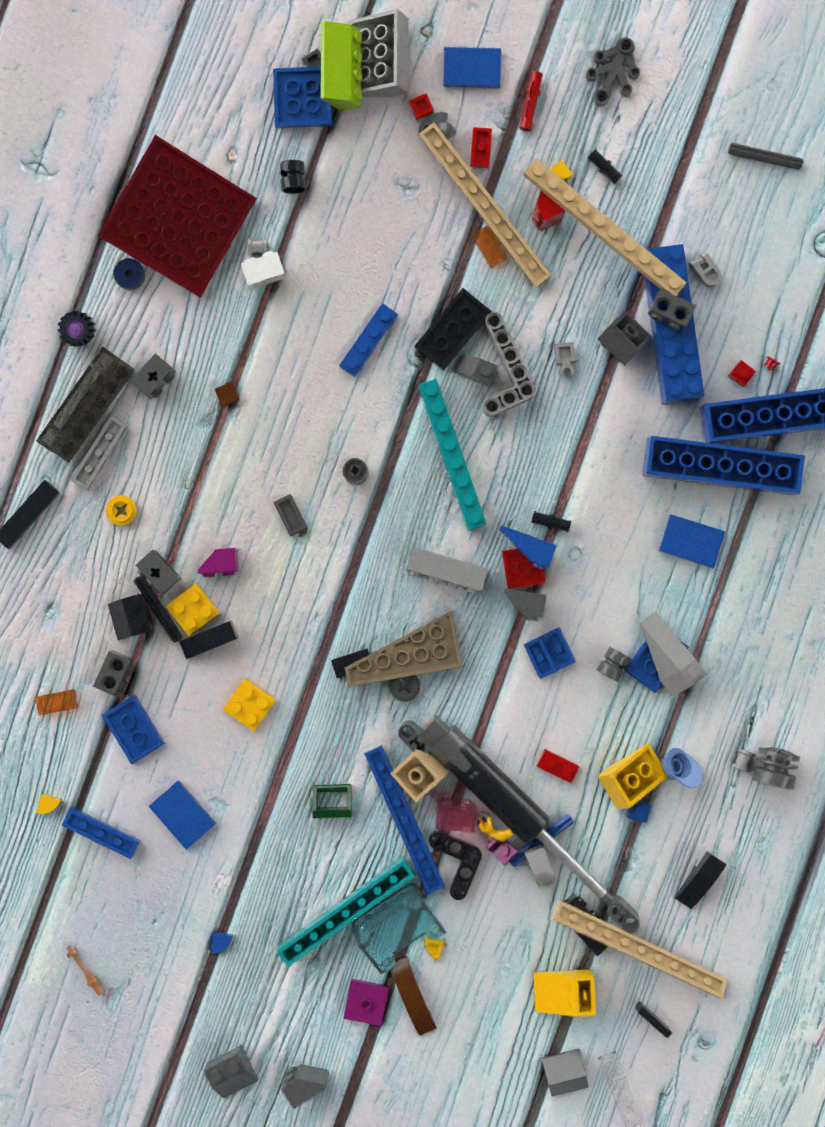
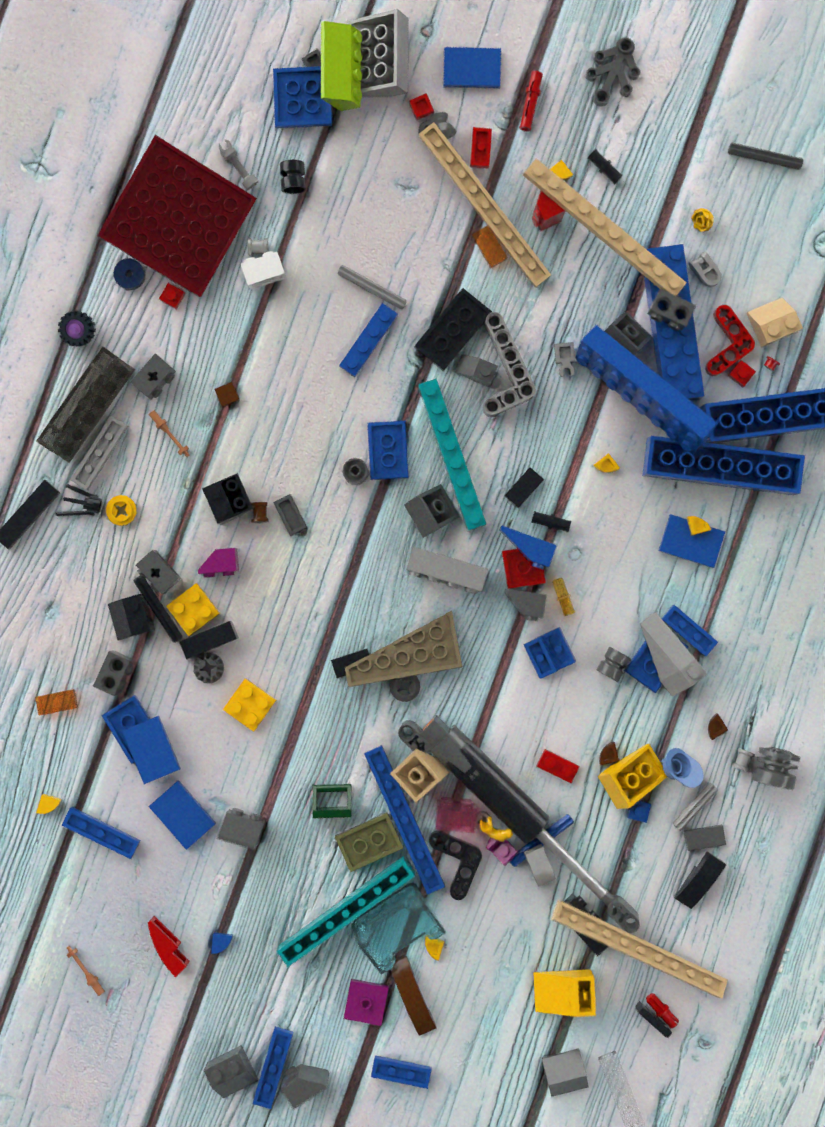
none -> black plant [56,484,102,516]
none -> blue tile [122,716,181,784]
none -> red slope [148,916,190,978]
none -> nougat piece [149,410,190,457]
none -> red plate [159,283,186,310]
none -> dark grey gear [193,653,224,683]
none -> black slope [202,473,253,525]
none -> dark grey slope [217,808,266,850]
none -> light grey bar [219,139,259,190]
none -> reddish brown bush [251,502,269,523]
none -> blue plate [252,1026,293,1109]
none -> olive plate [335,812,403,872]
none -> light grey axle [338,265,407,310]
none -> blue tile [367,421,409,480]
none -> blue plate [371,1055,432,1089]
none -> dark grey slope [404,484,460,538]
none -> black tile [504,467,544,508]
none -> clear yellow axle [552,577,575,616]
none -> blue brick [575,325,718,455]
none -> yellow tile [593,453,620,473]
none -> reddish brown tile [599,742,619,765]
none -> red axle [646,993,679,1029]
none -> blue plate [661,605,718,657]
none -> light grey axle [673,783,718,831]
none -> dark grey tile [684,824,726,851]
none -> yellow tile [686,516,711,535]
none -> yellow plate [691,208,714,232]
none -> red beam [705,305,755,376]
none -> reddish brown tile [708,713,728,740]
none -> tan slope [747,298,803,348]

